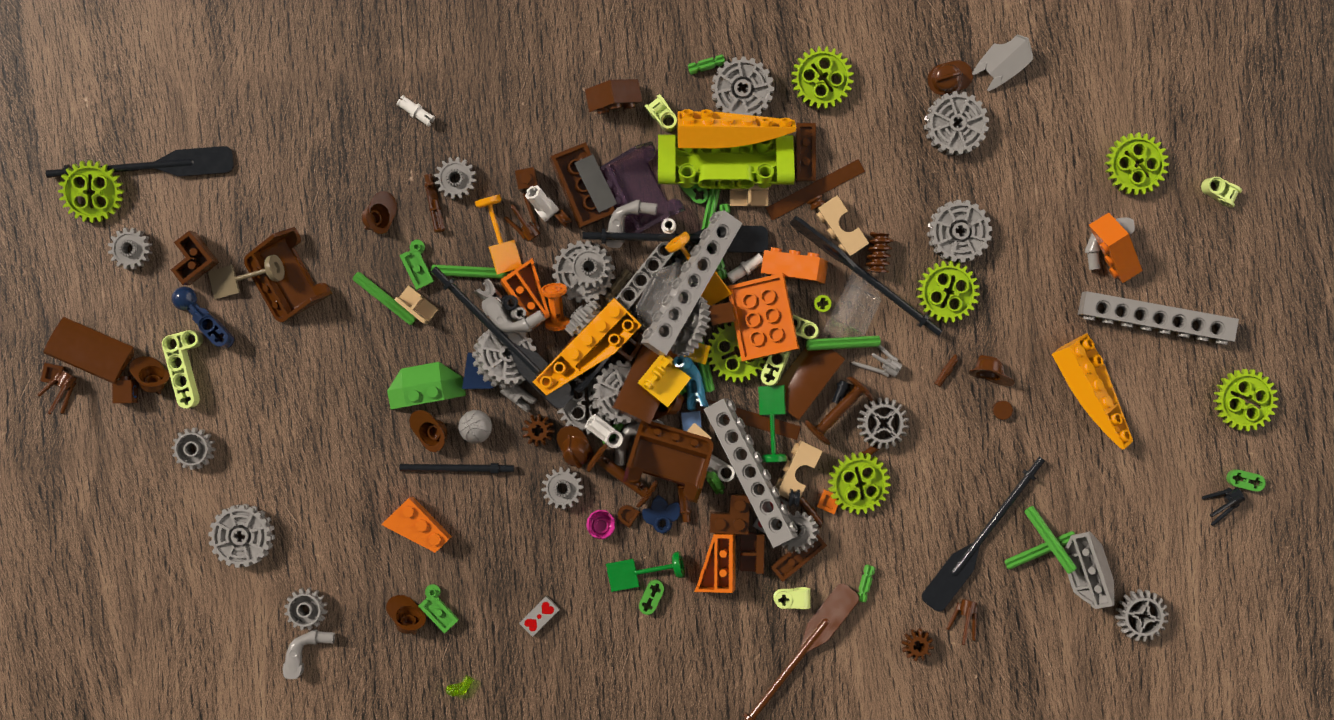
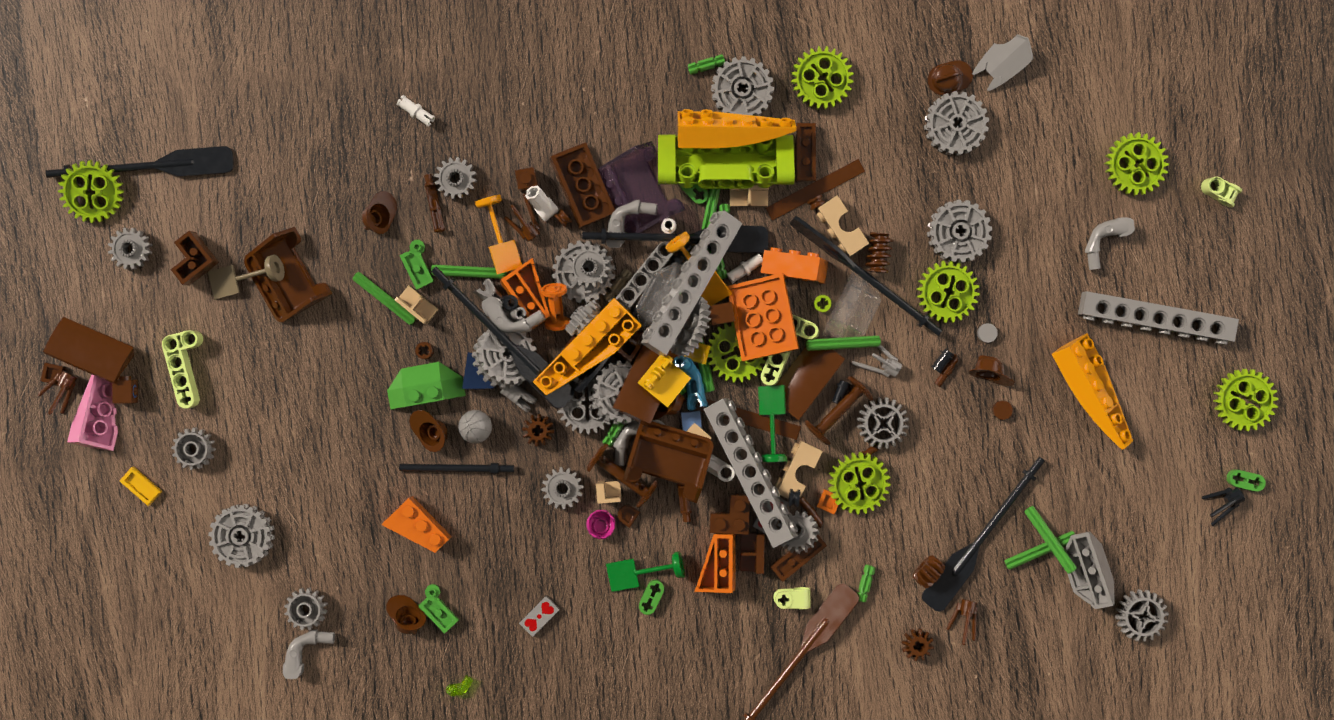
reddish brown piece [129,356,170,395] -> none
dark blue beam [172,286,234,349] -> none
reddish brown piece [557,425,594,469] -> none
dark grey sticker [575,154,617,212] -> none
reddish brown brick [585,79,643,115] -> none
white piece [585,414,623,448] -> none
dark blue plate [642,495,680,533] -> none
yellowish green piece [644,94,677,132] -> none
bright green axle [705,471,725,495] -> none
orange wedge [1089,212,1143,283] -> none
none -> bright pink wedge [67,375,118,451]
none -> yellow tile [119,466,162,506]
none -> reddish brown bush [415,342,434,359]
none -> tan panel [596,481,622,504]
none -> reddish brown gear [913,555,945,589]
none -> black pin [931,349,954,374]
none -> light grey tile [977,323,998,343]

